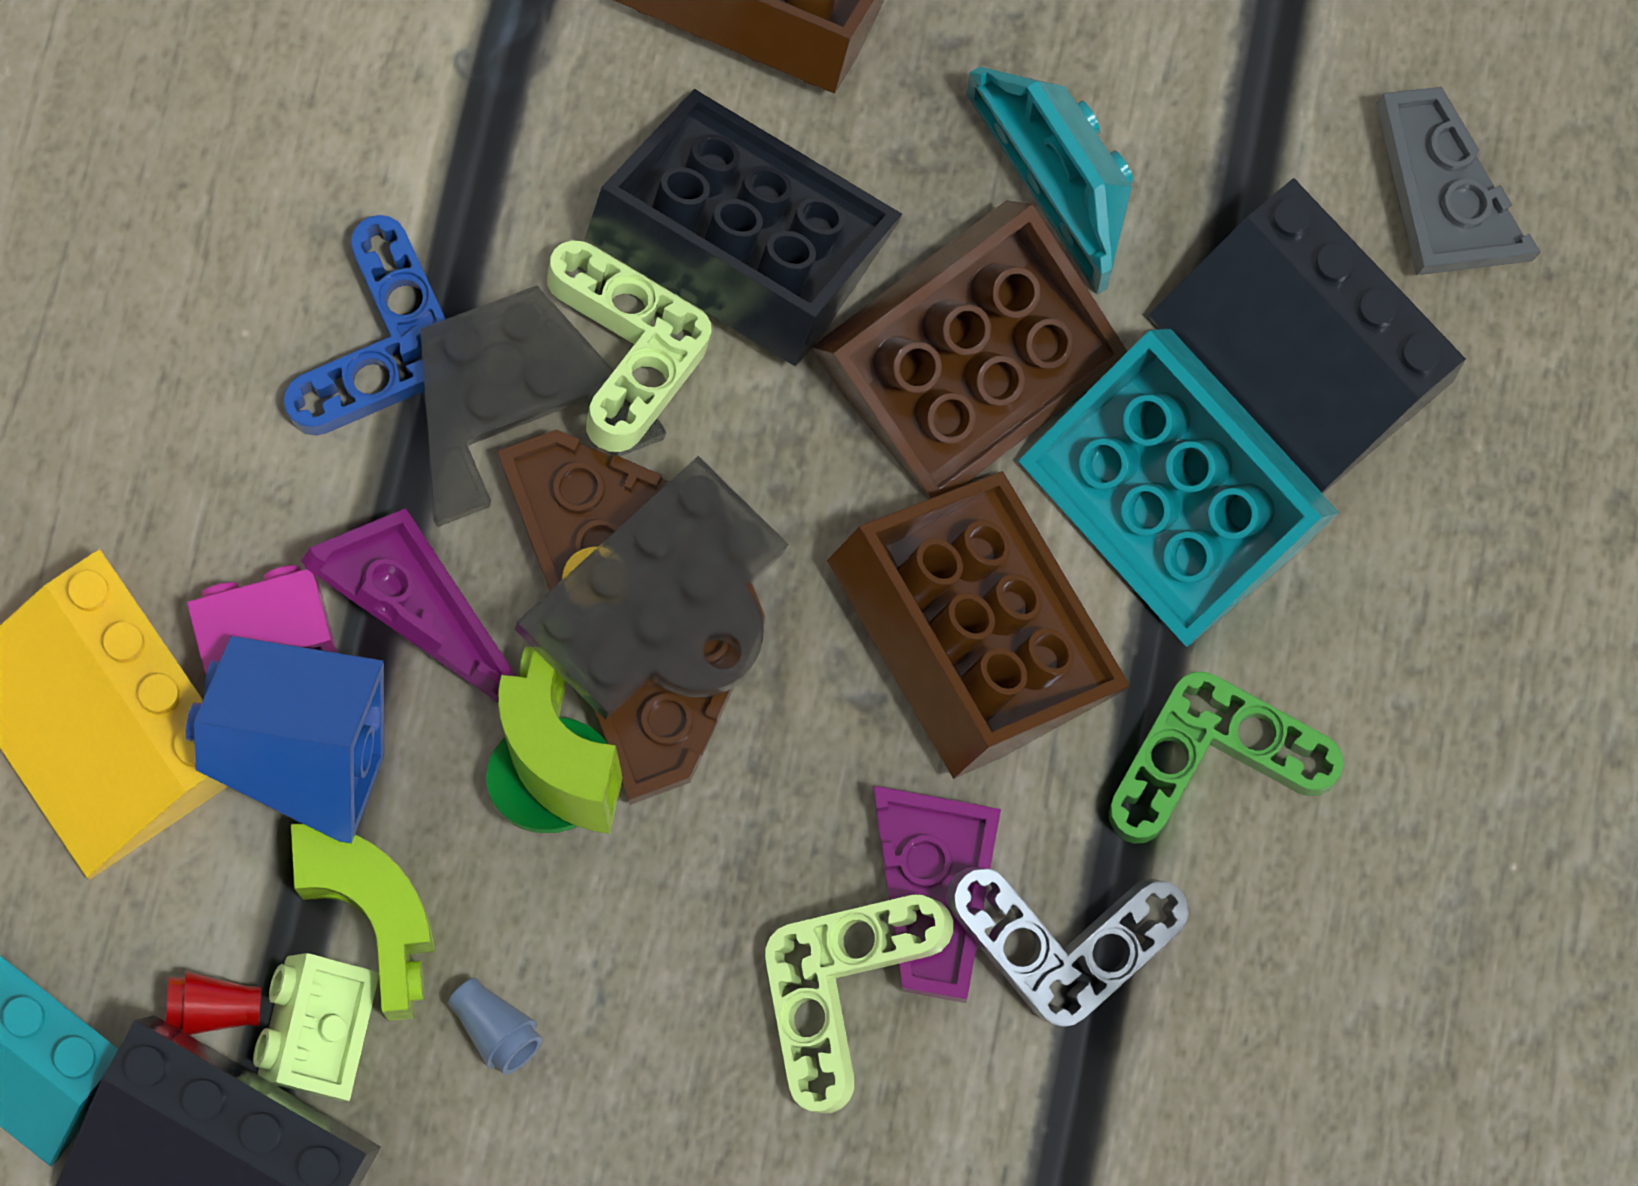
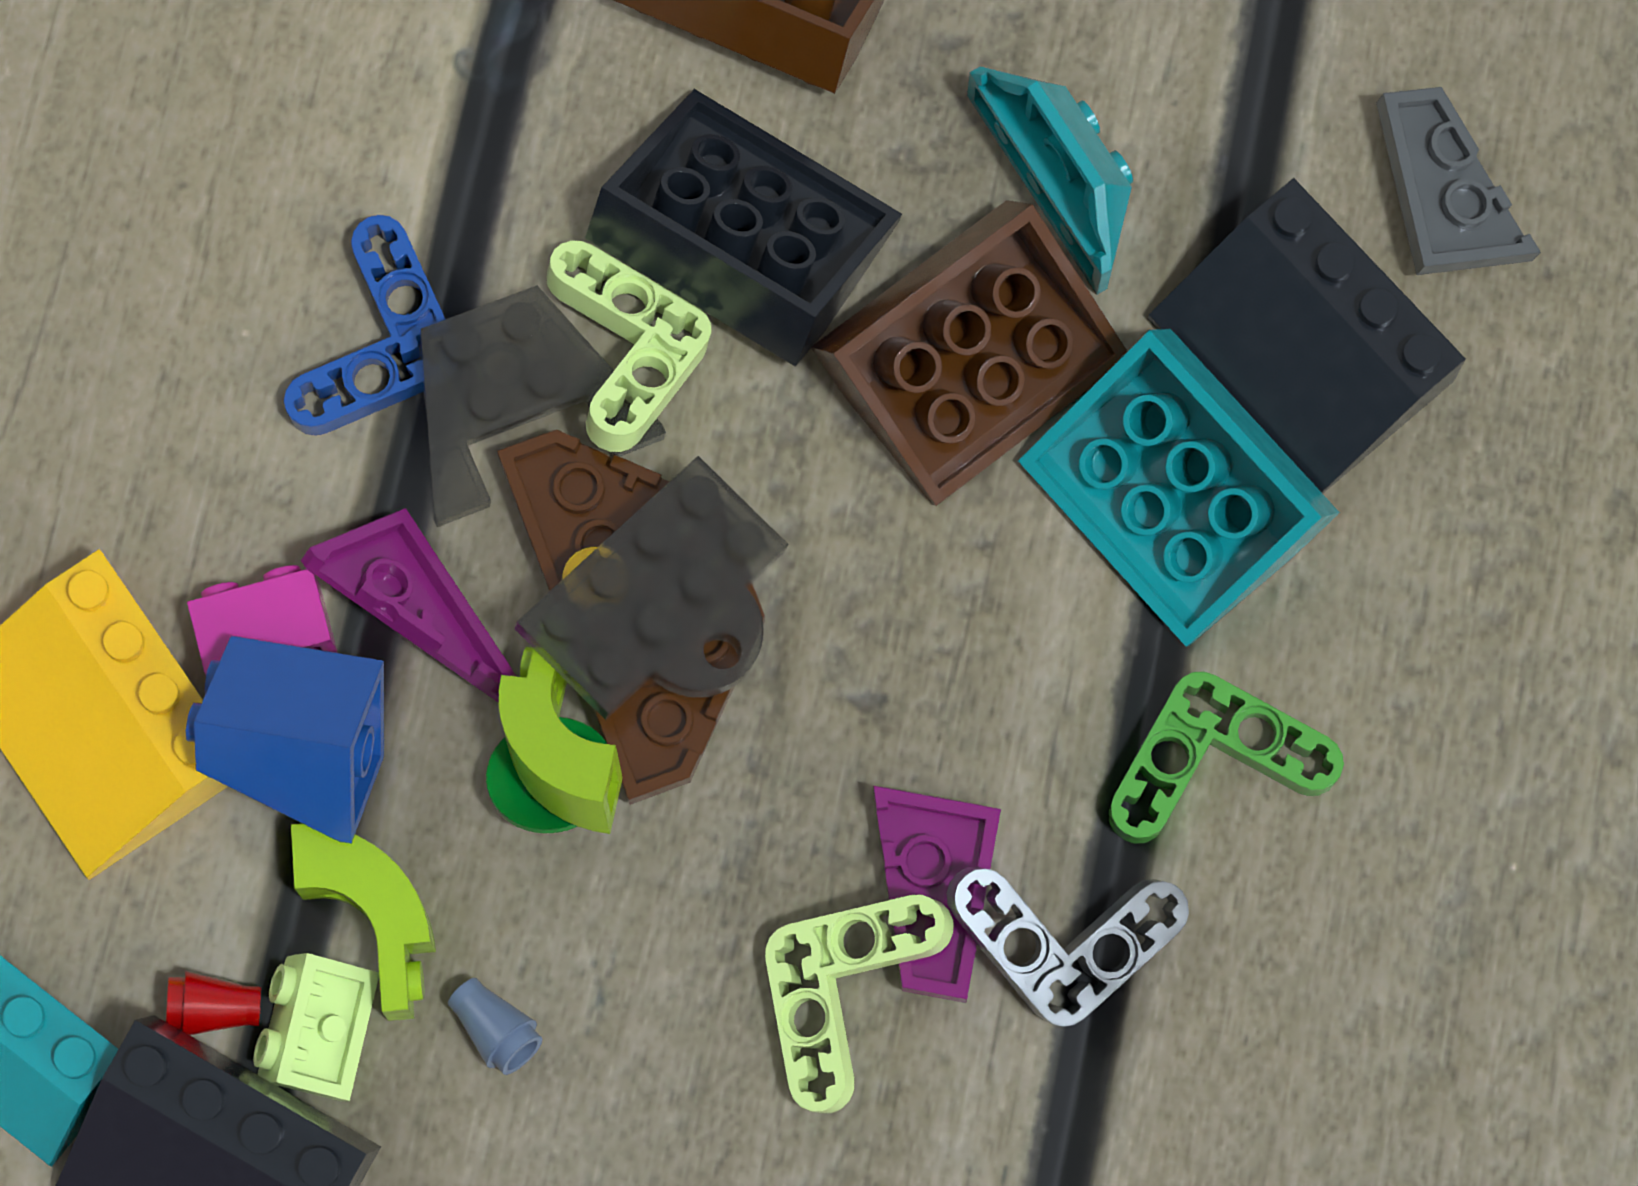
reddish brown slope [827,471,1130,779] -> none

